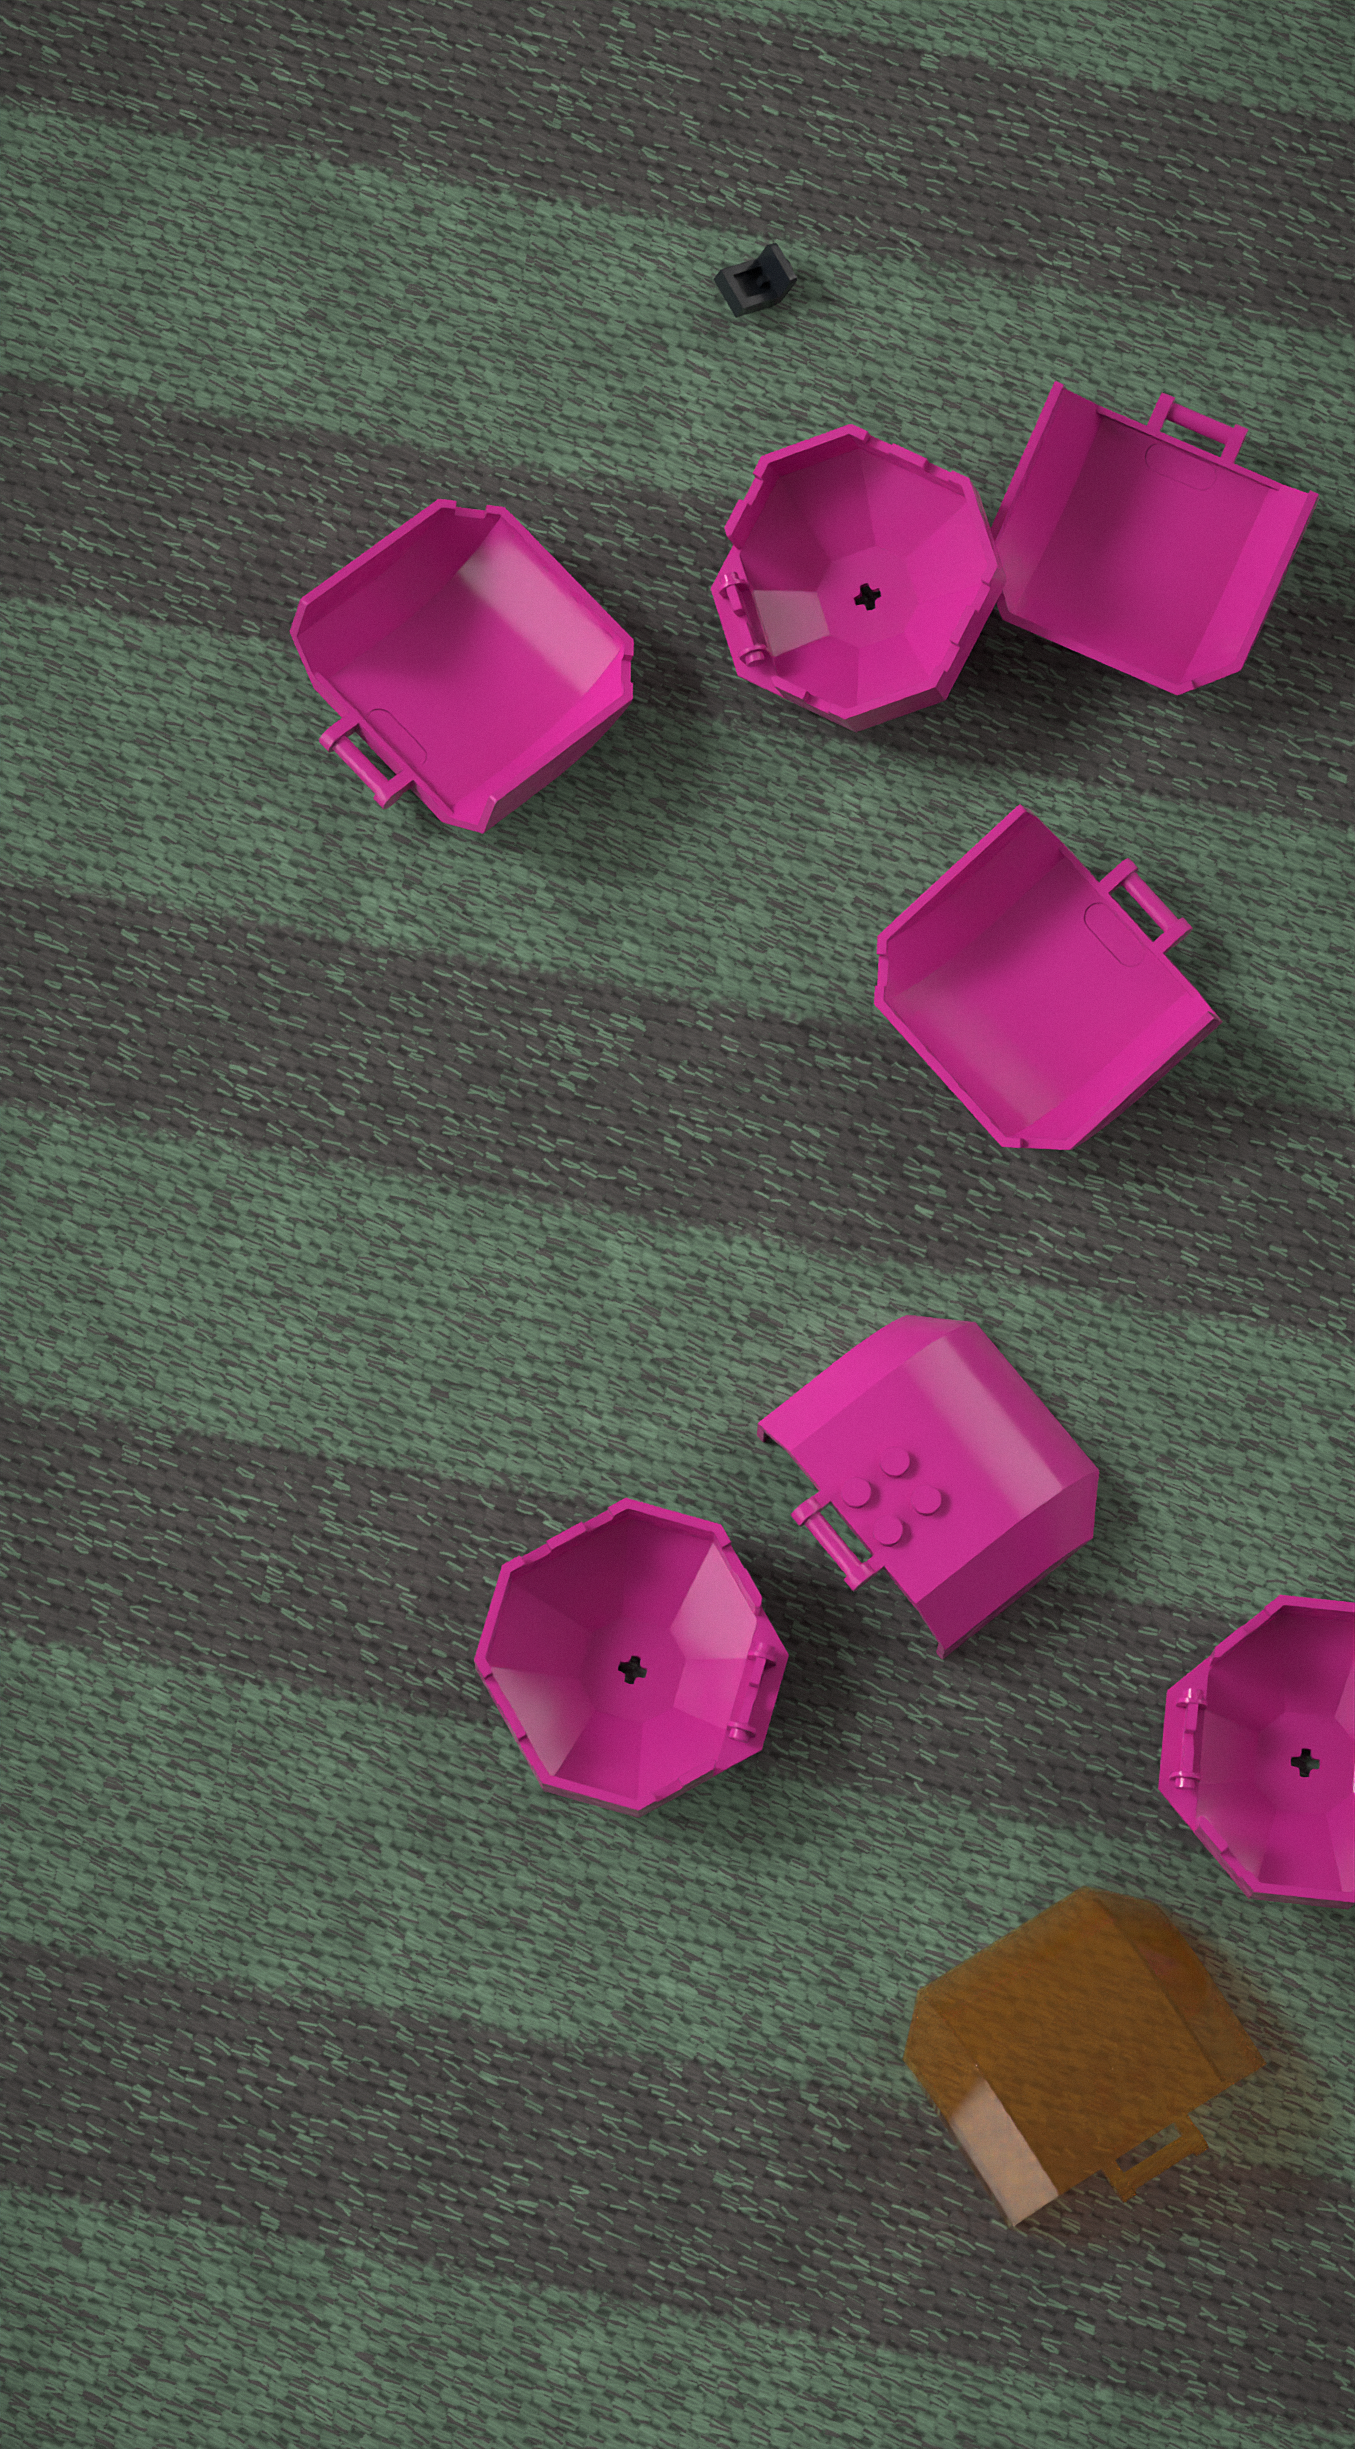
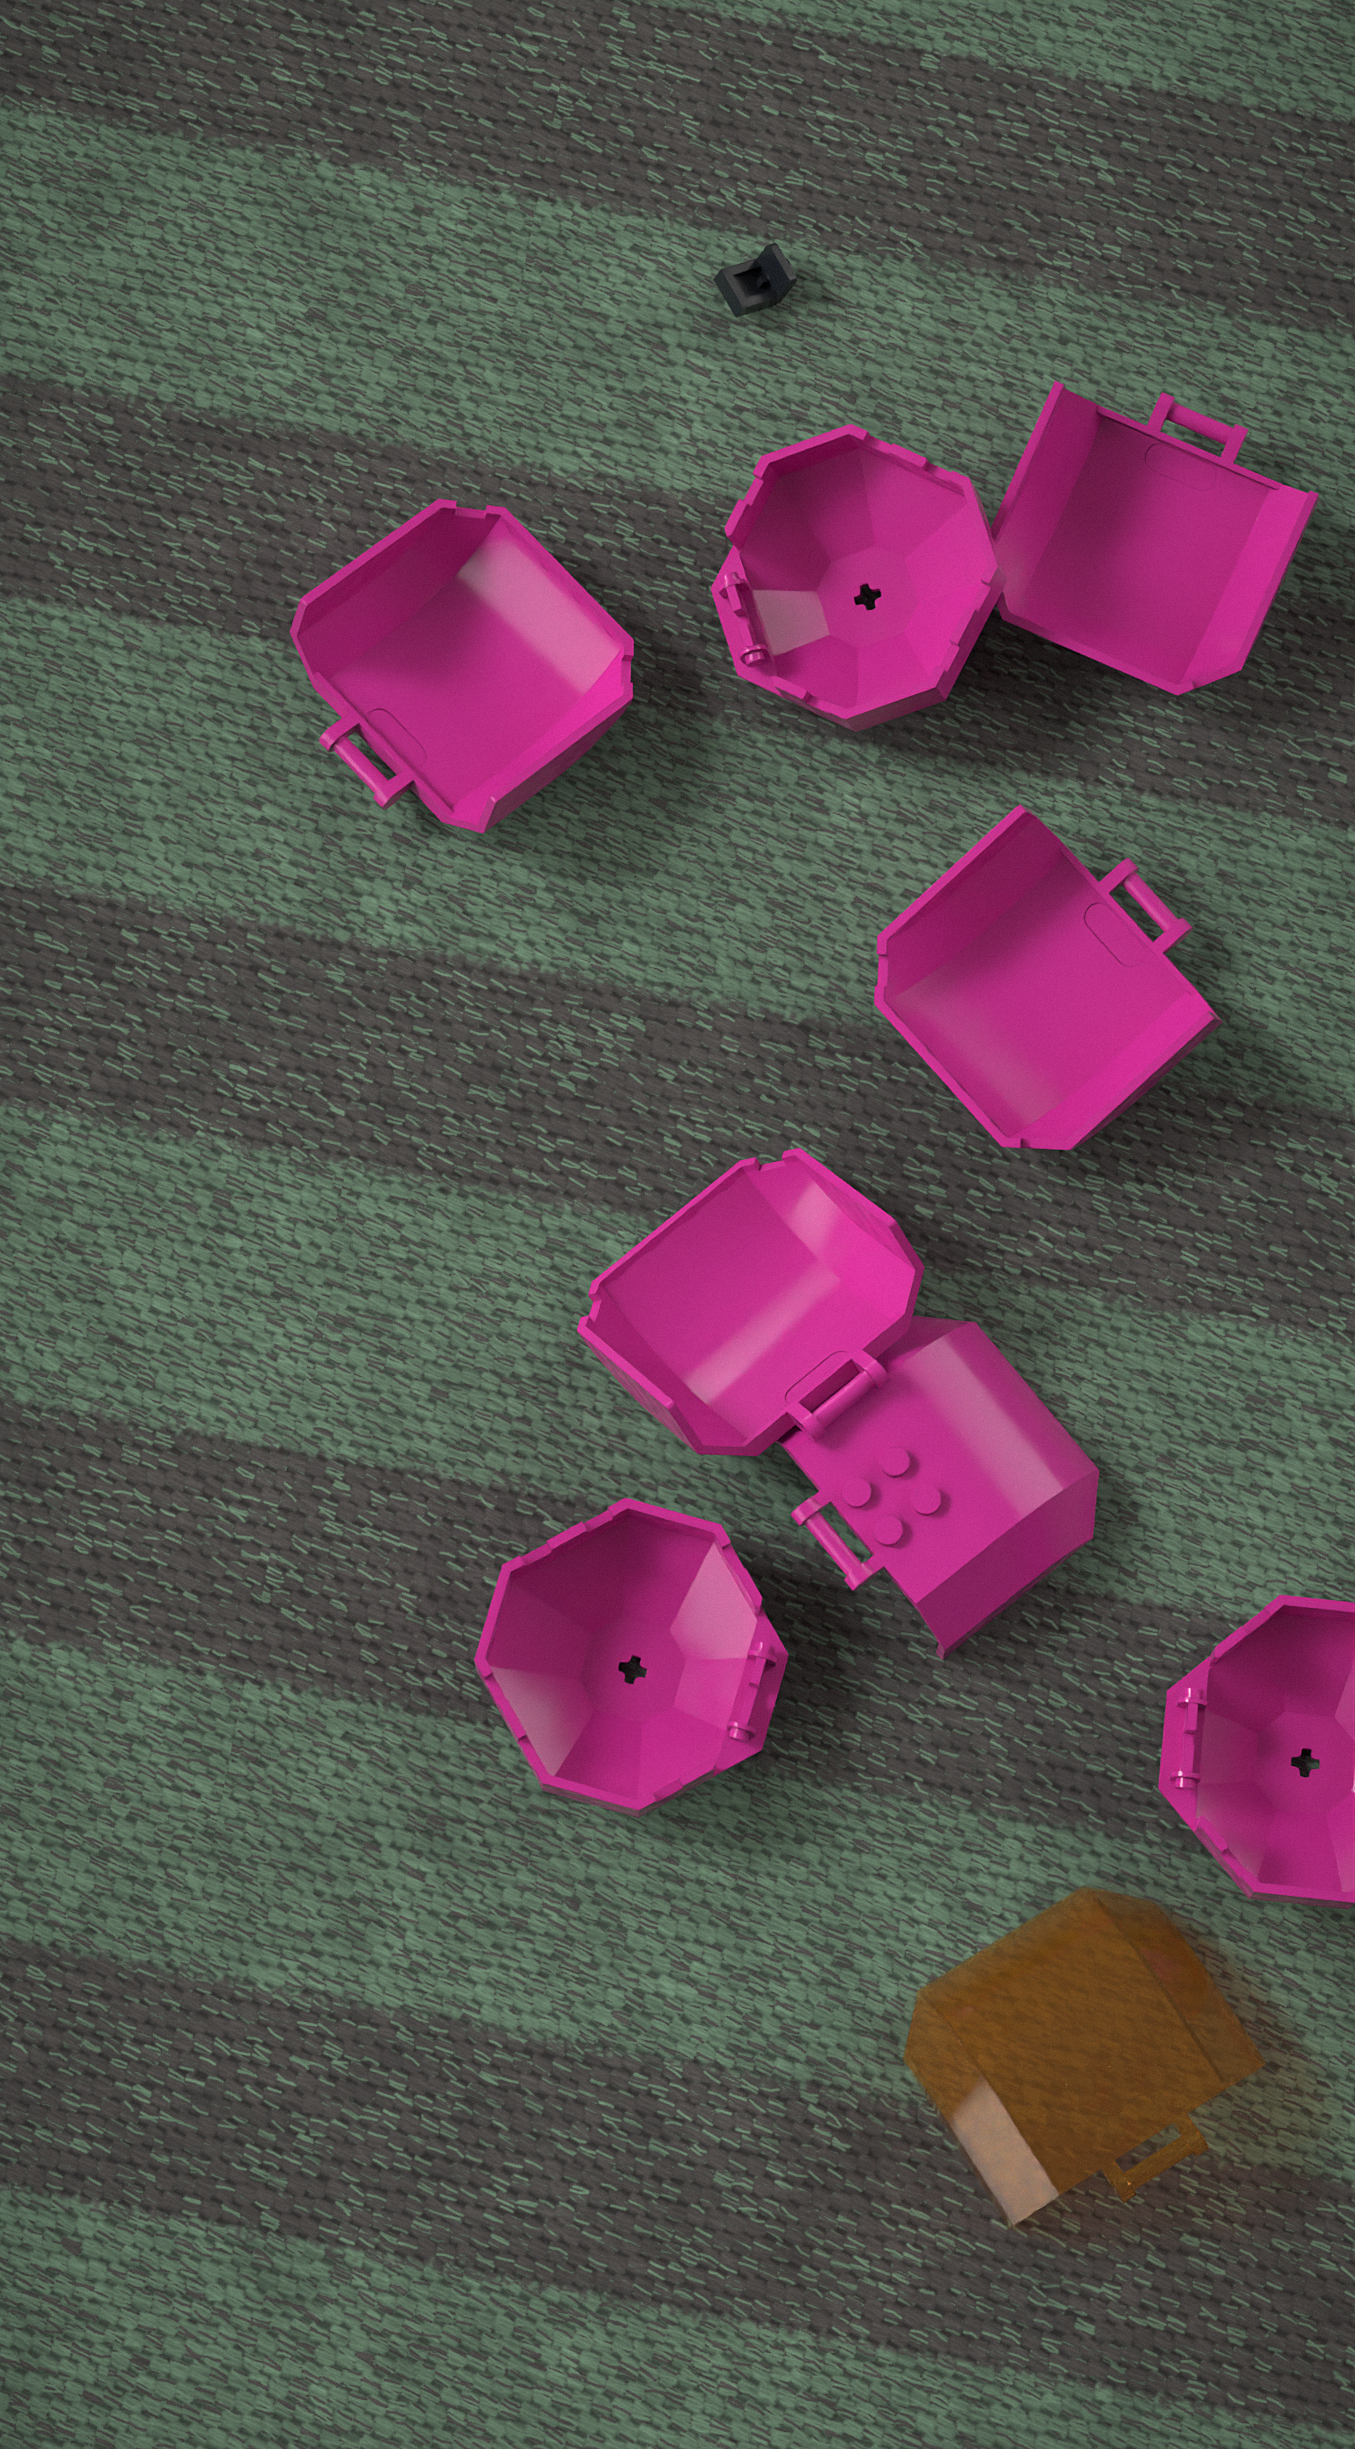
none -> dark pink windscreen [577,1148,925,1456]

